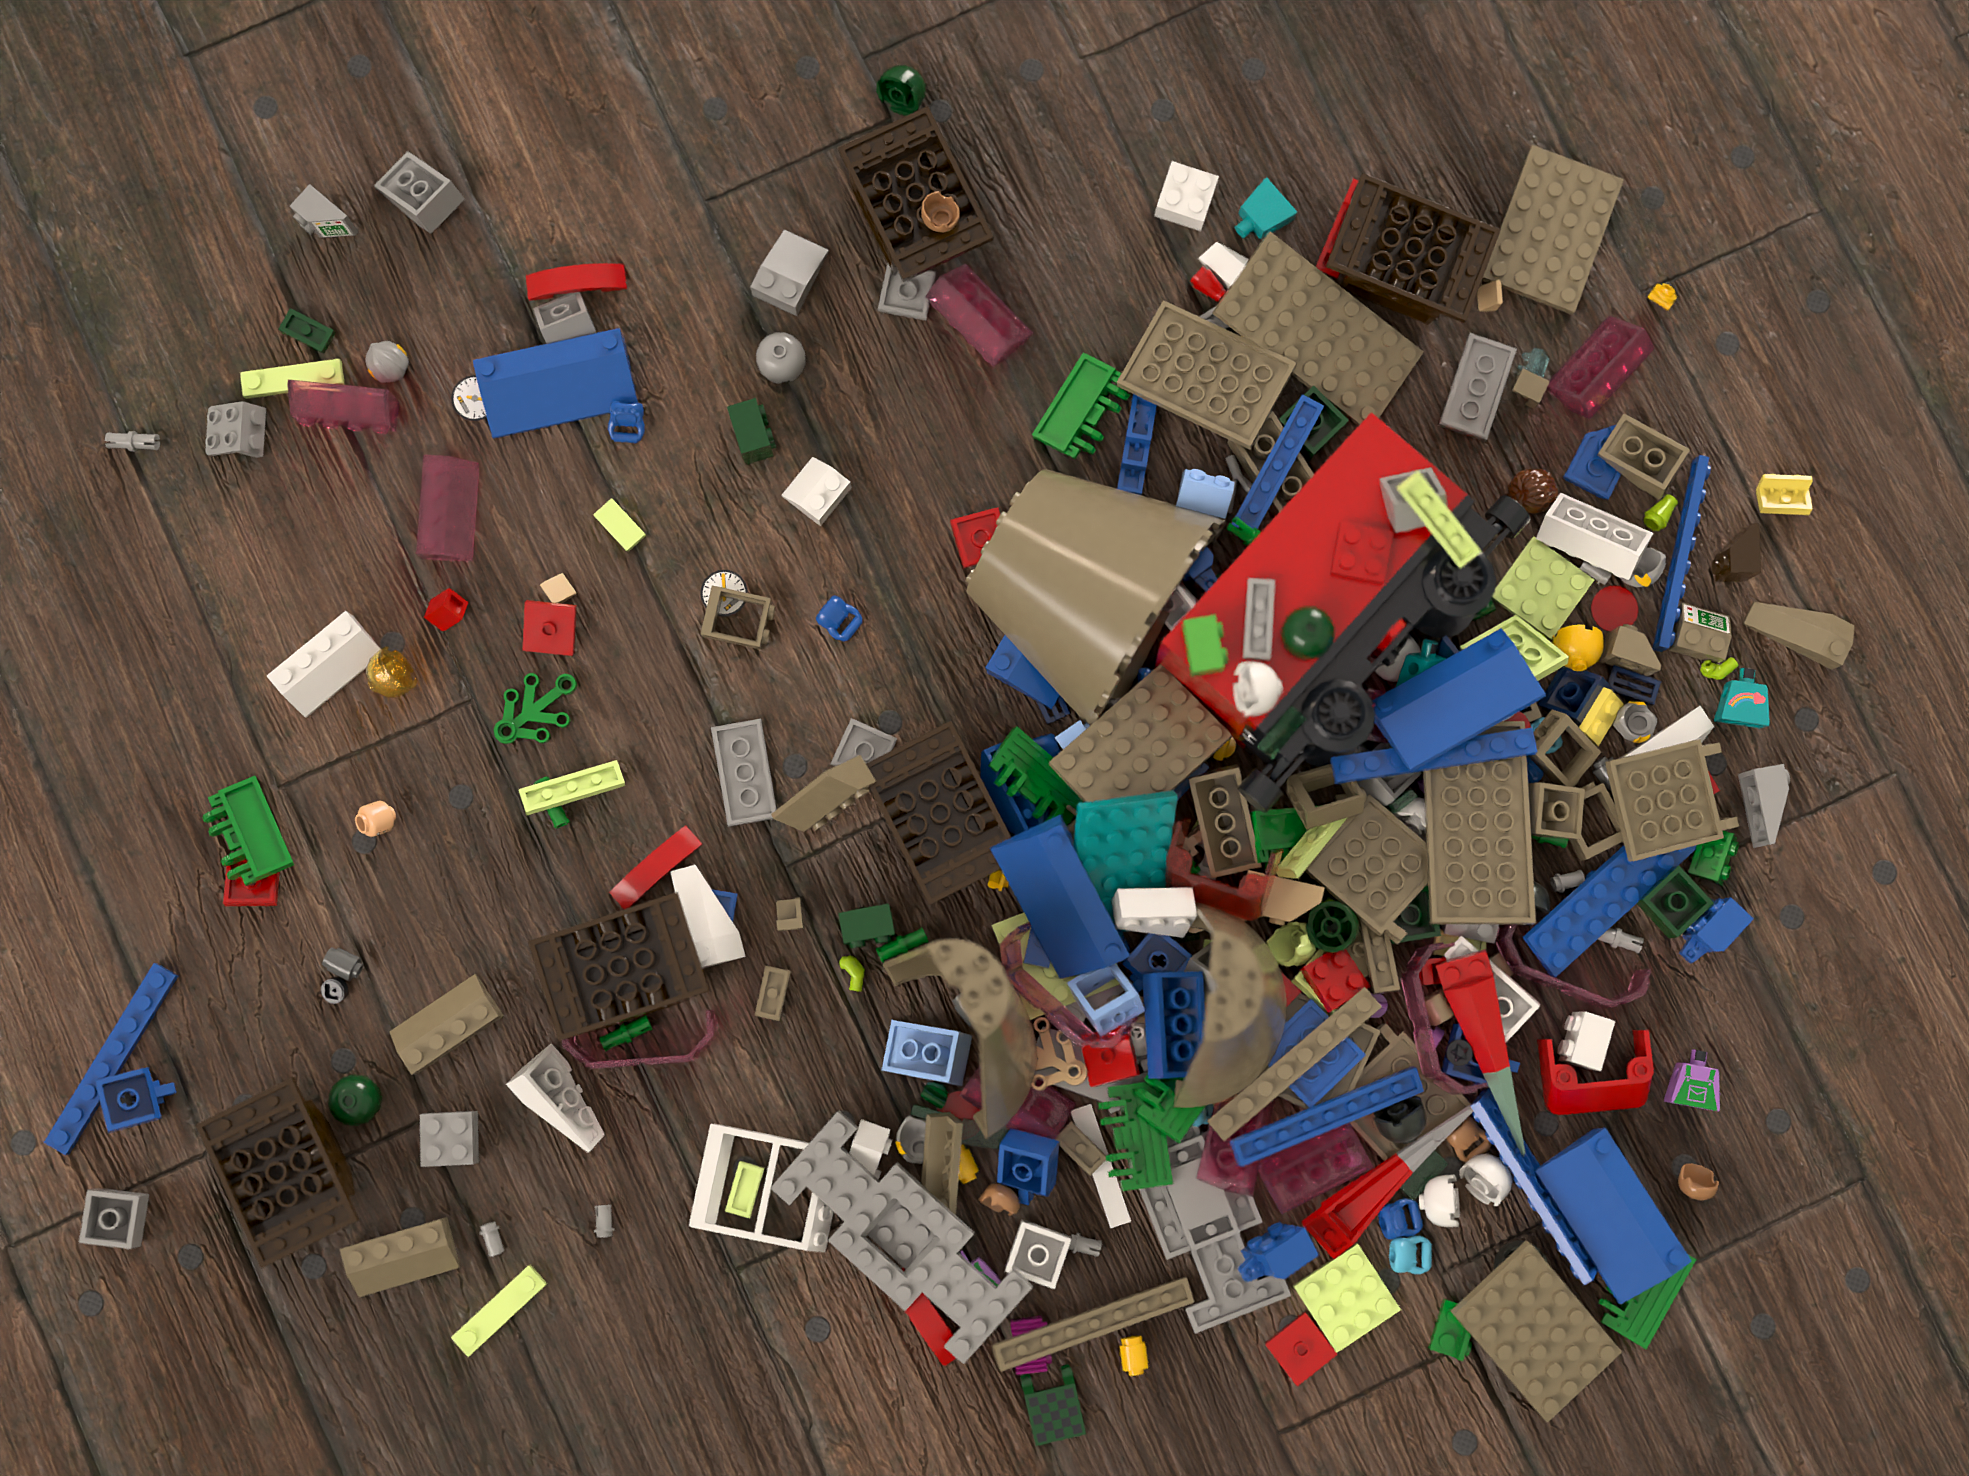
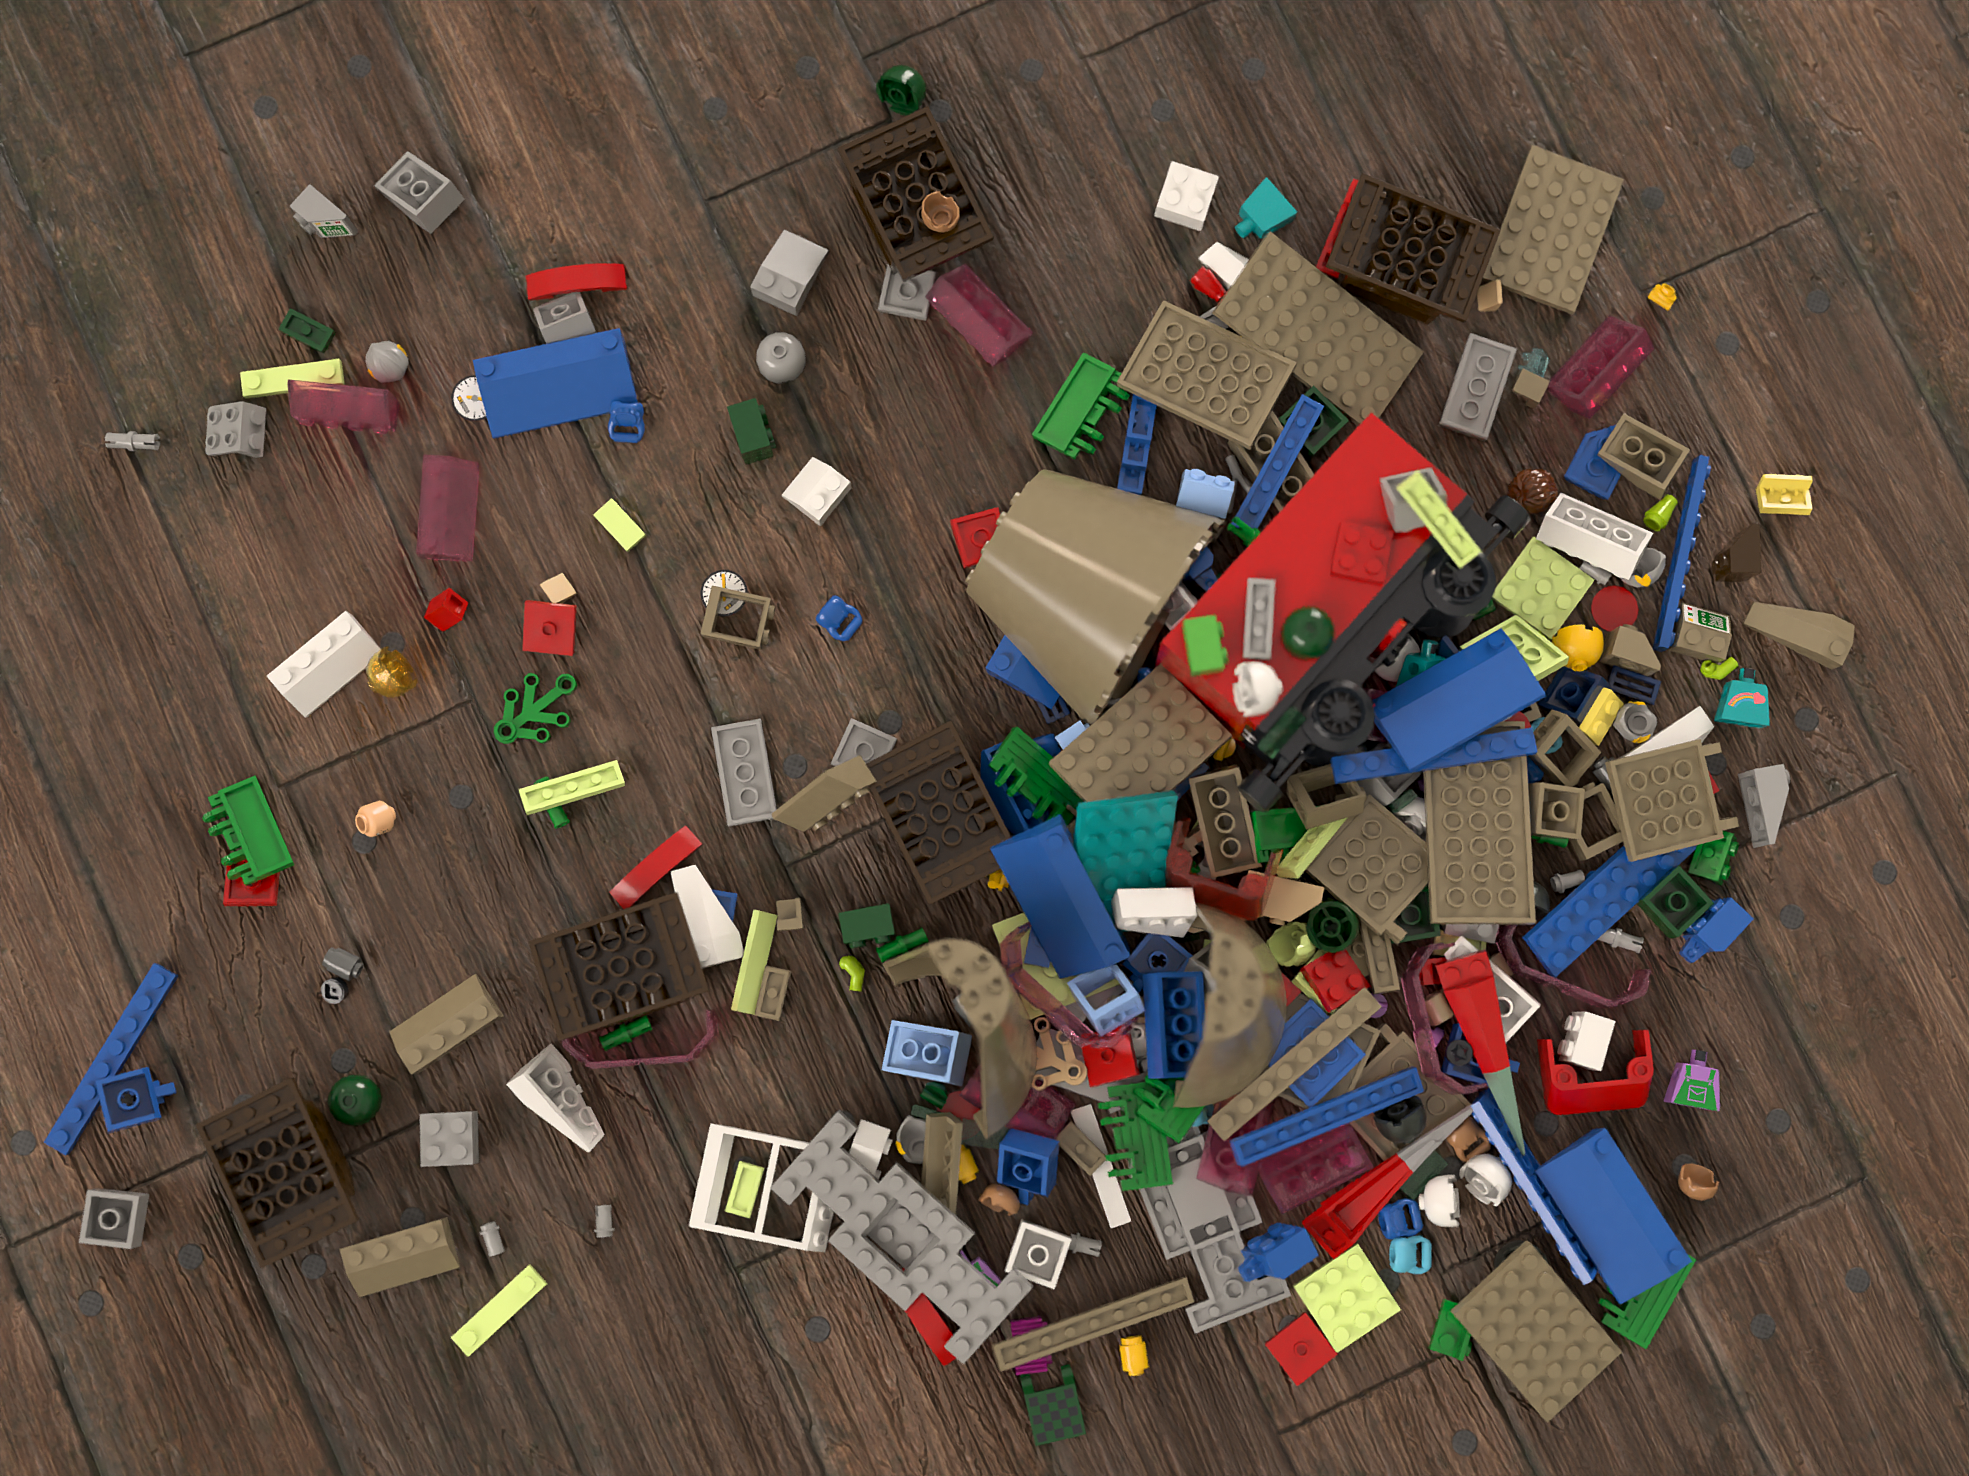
none -> yellowish green tile [731,910,778,1015]

